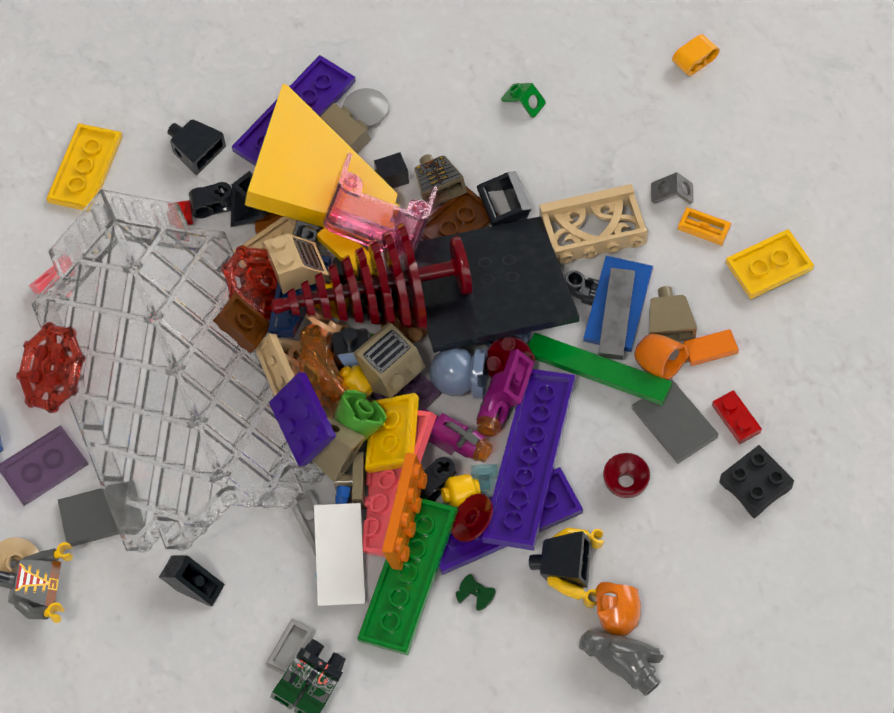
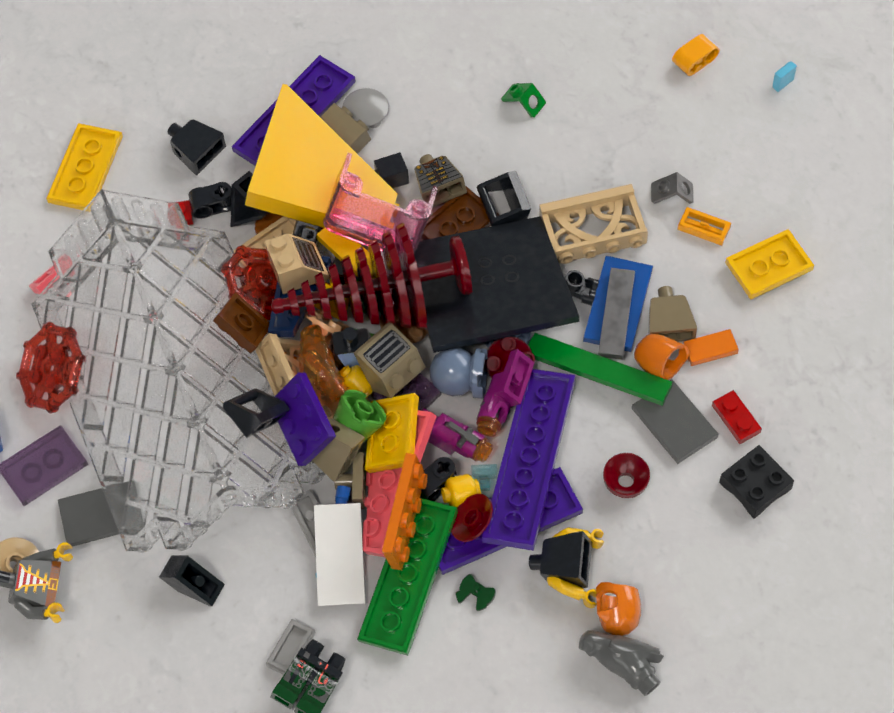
none -> black tile [223,388,290,438]
none -> medium azure tile [772,61,797,92]

